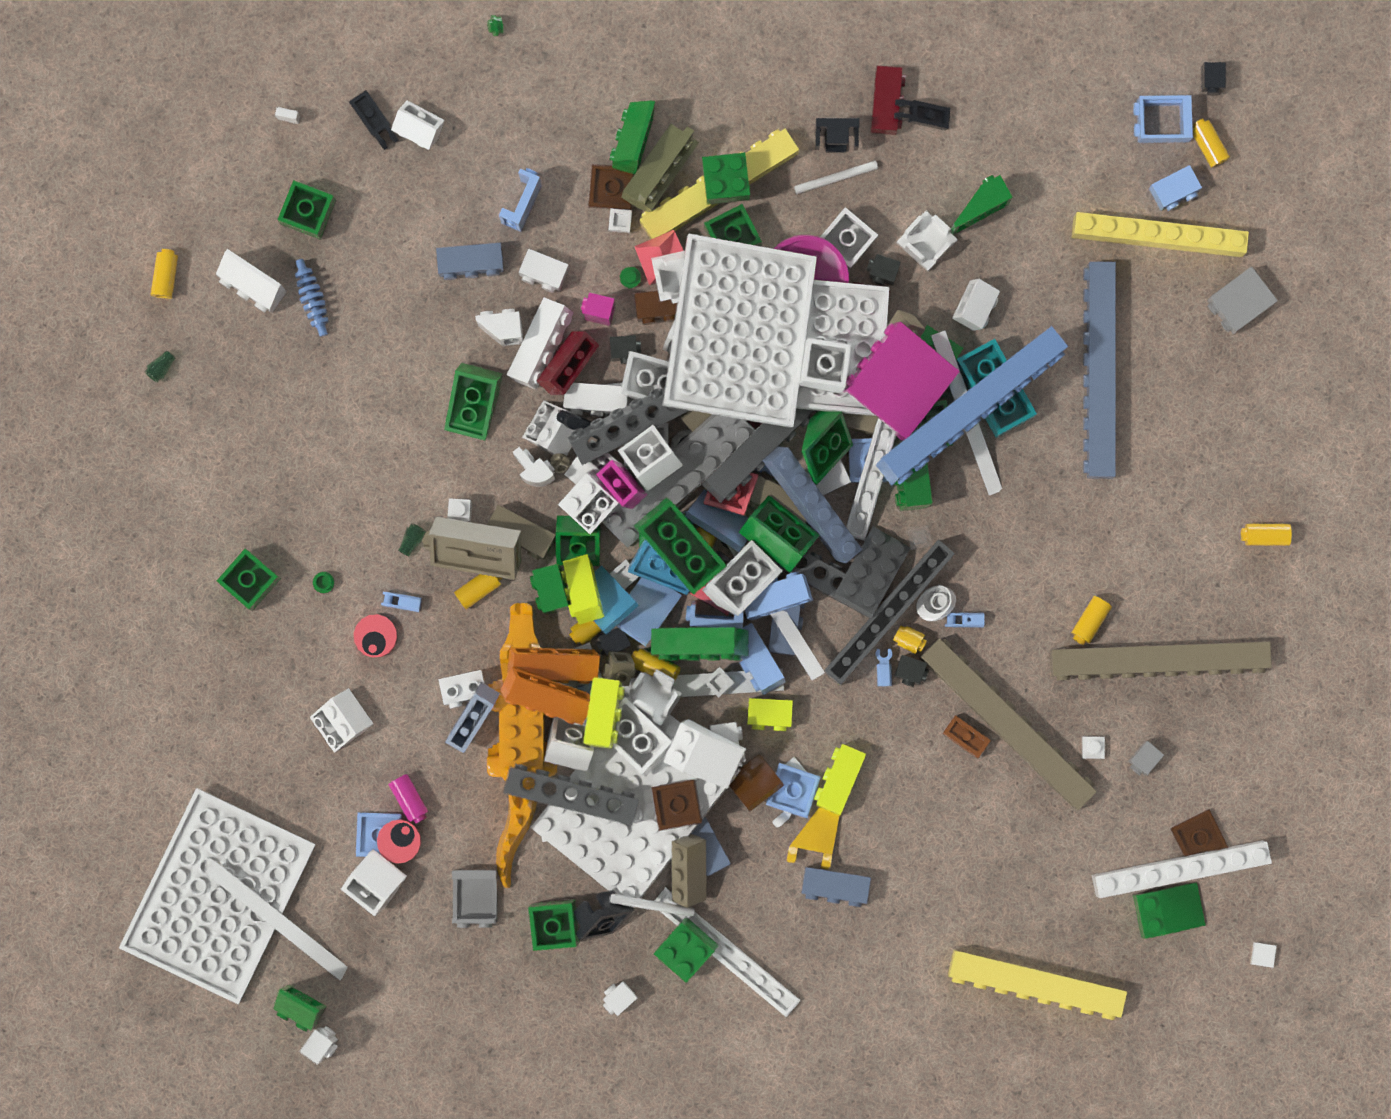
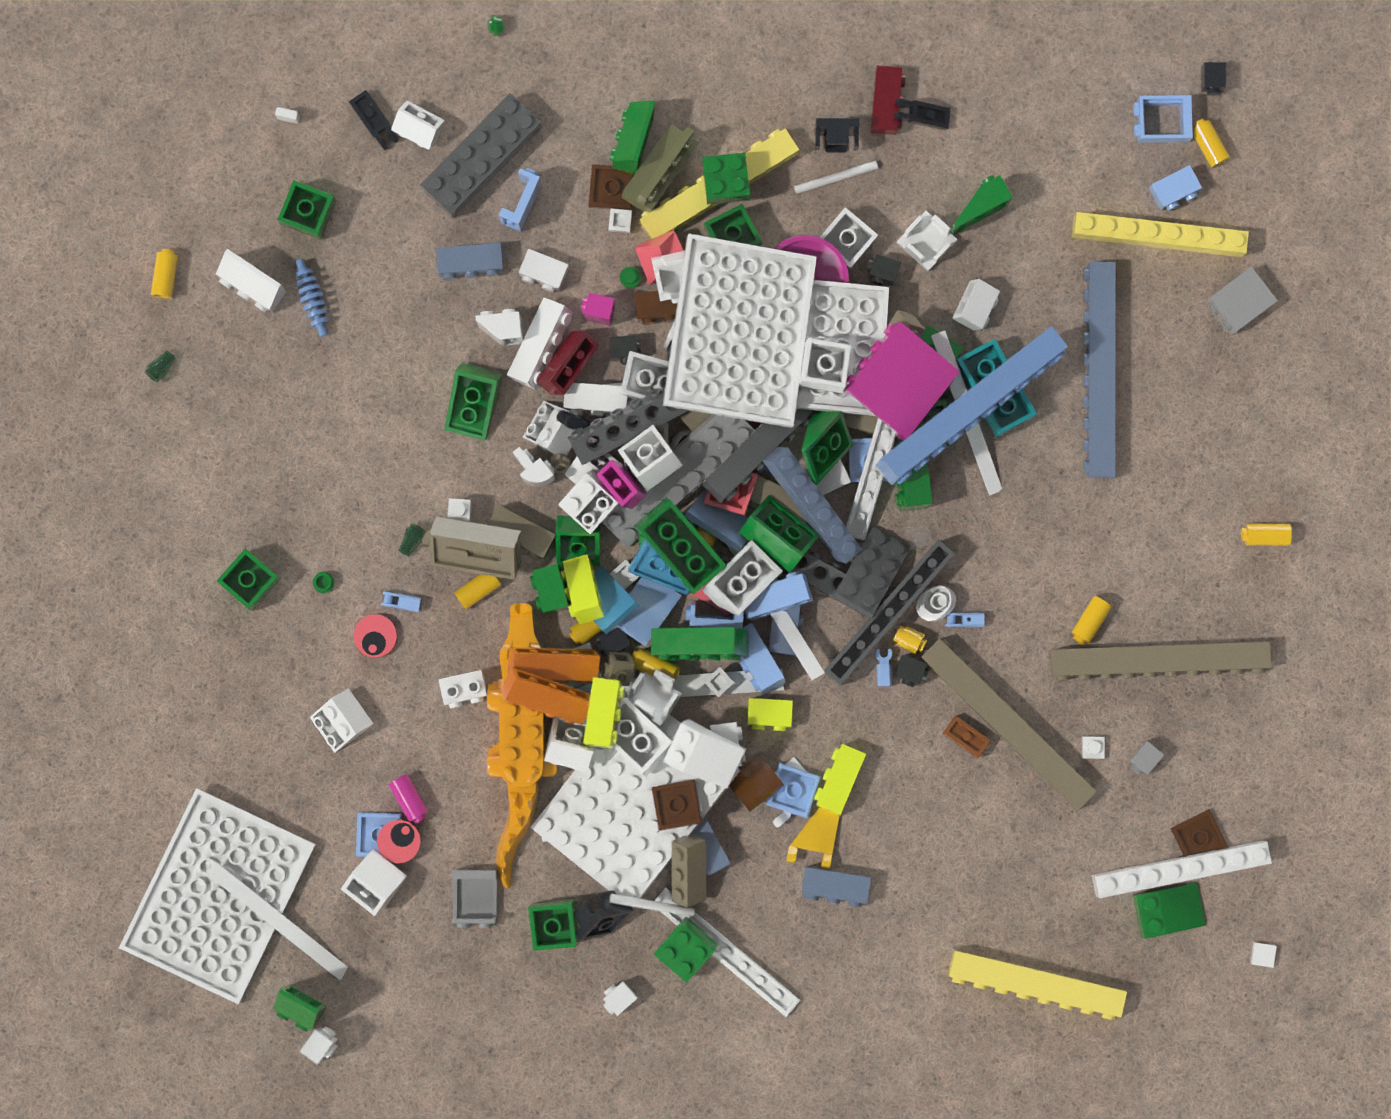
sand blue brick [445,682,500,753] -> none
dark grey brick [503,764,639,826] -> none
none -> dark grey brick [420,93,542,219]

